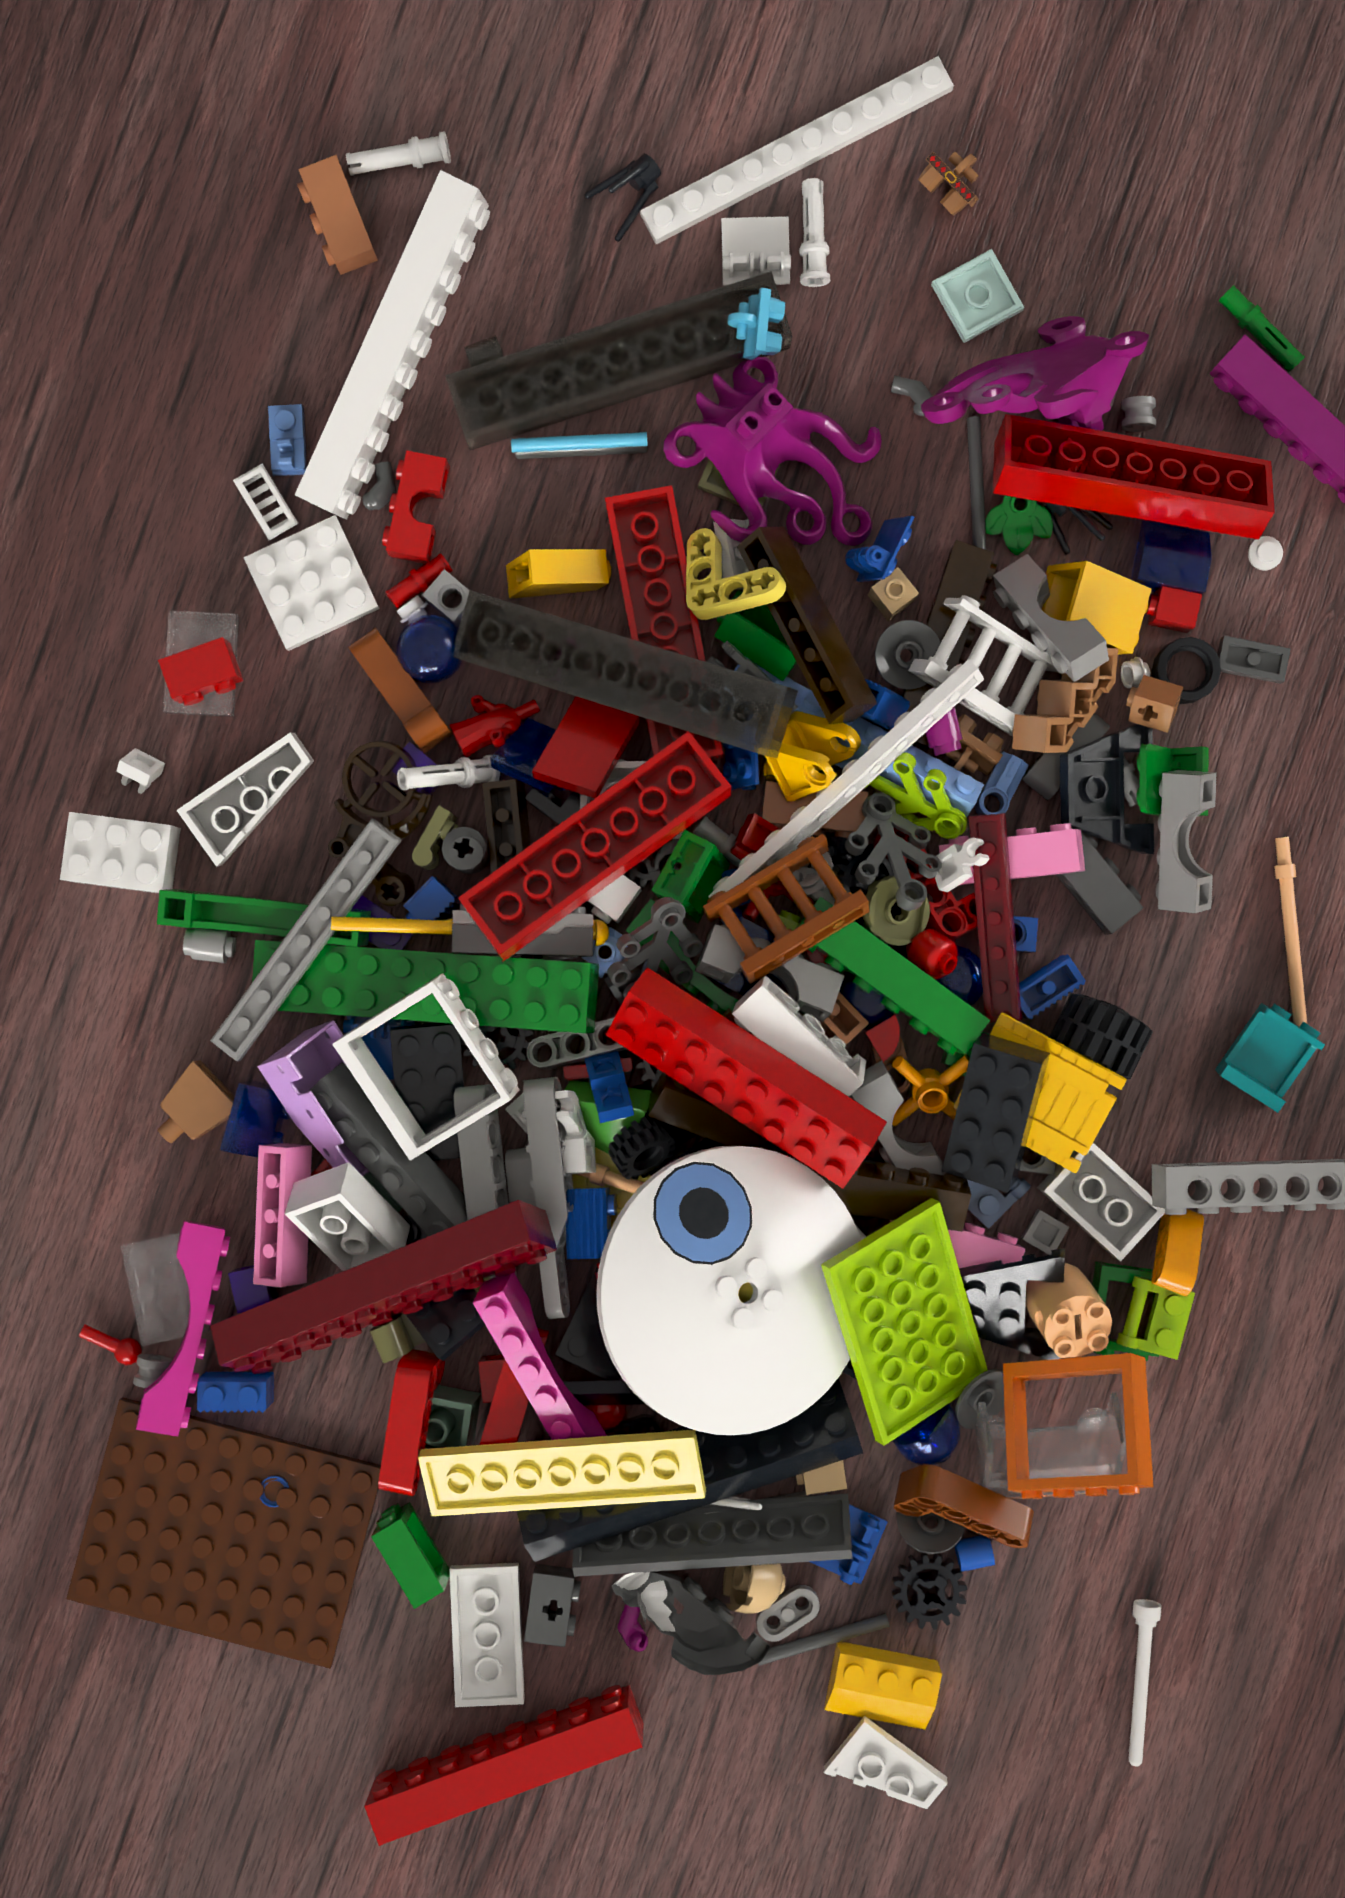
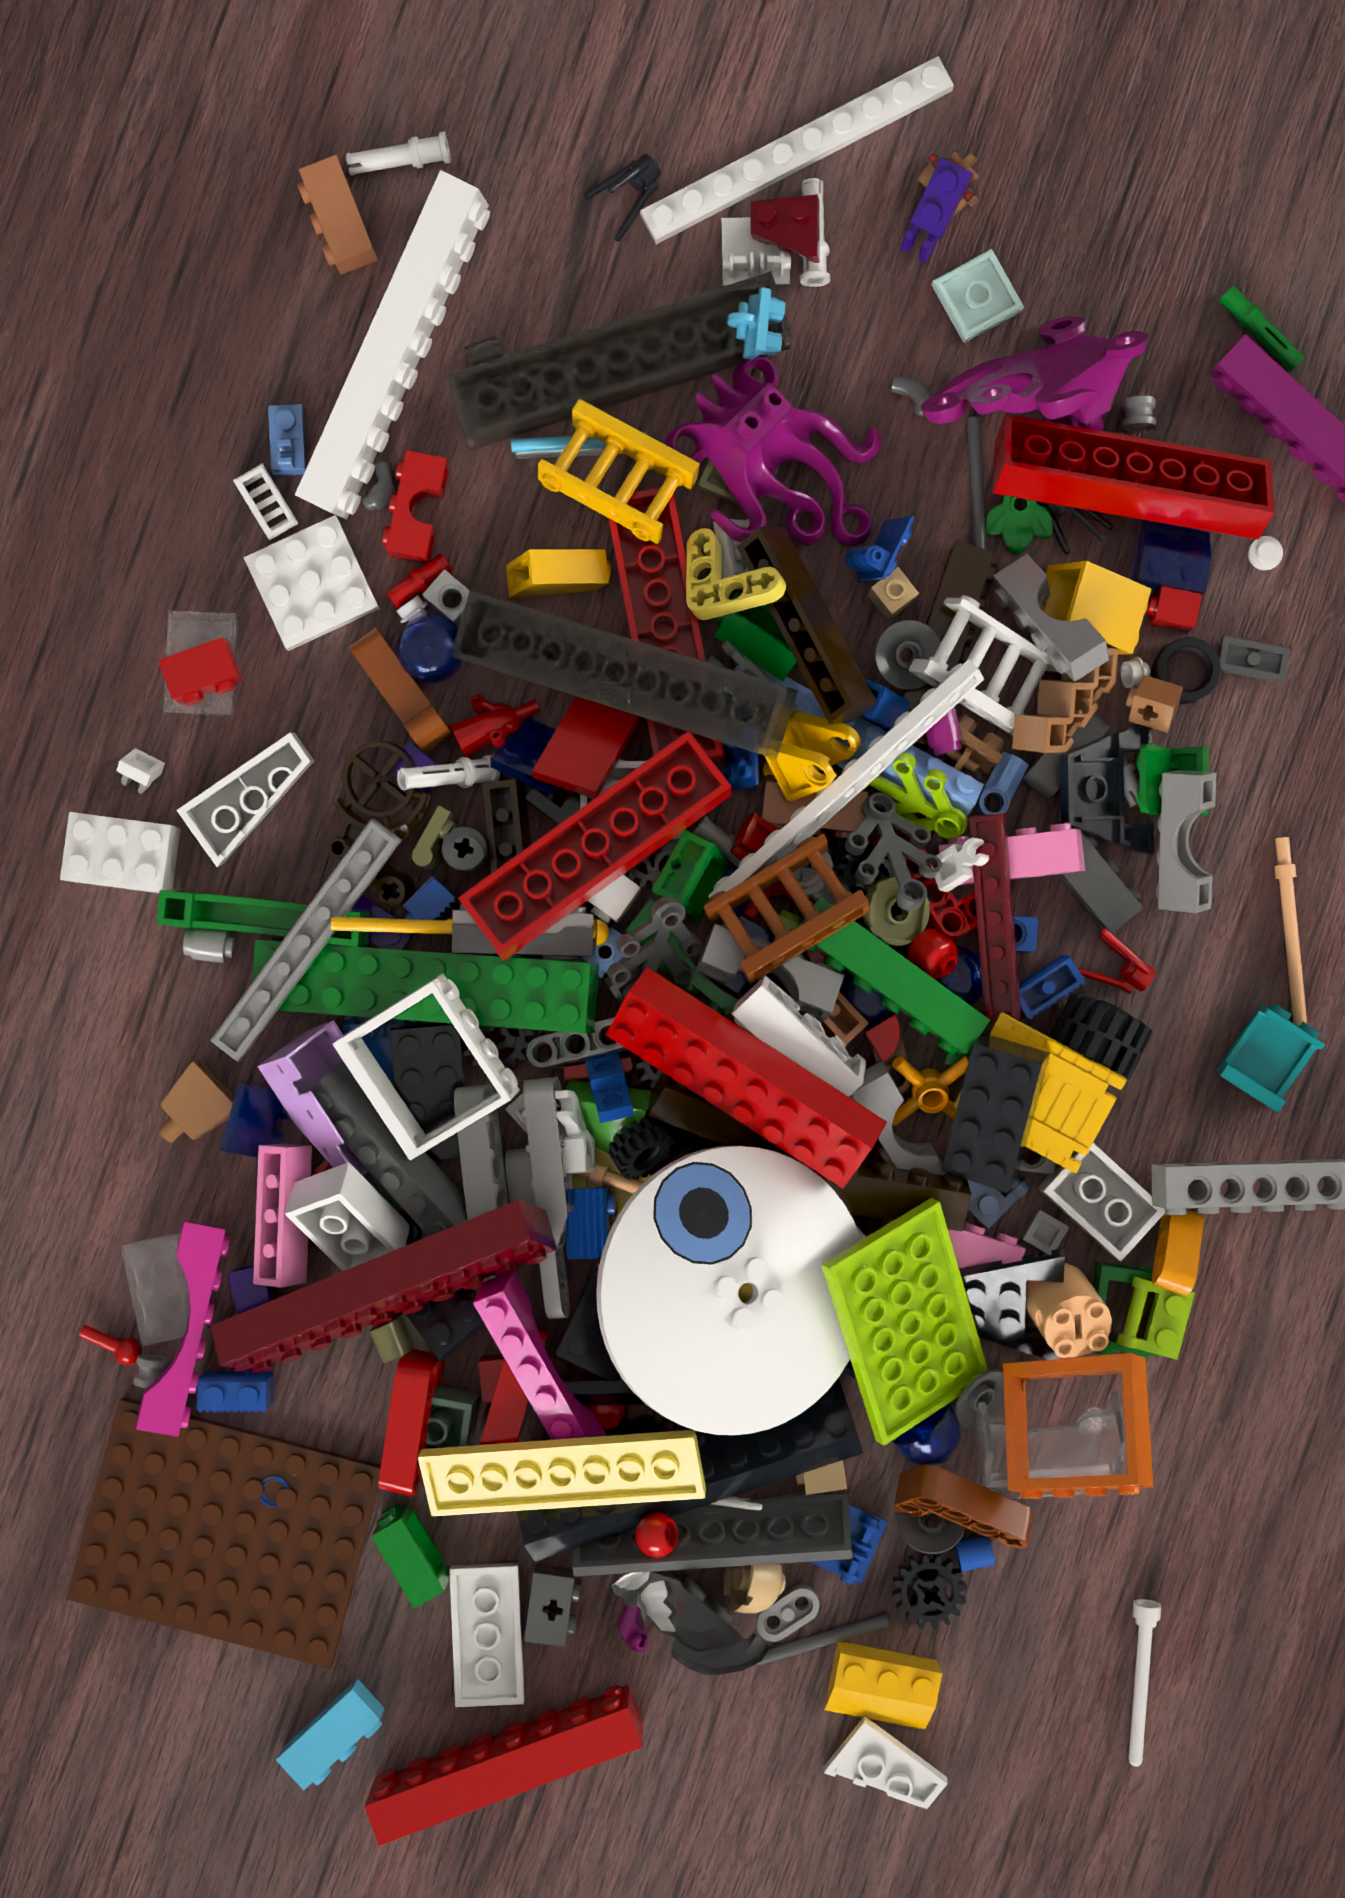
none -> medium azure brick [276,1678,385,1791]
none -> yellow fence [538,399,700,544]
none -> red piece [635,1512,678,1558]
none -> dark red wing [750,194,820,263]
none -> dark purple hinge [900,157,973,262]
none -> red plant [1078,928,1156,994]

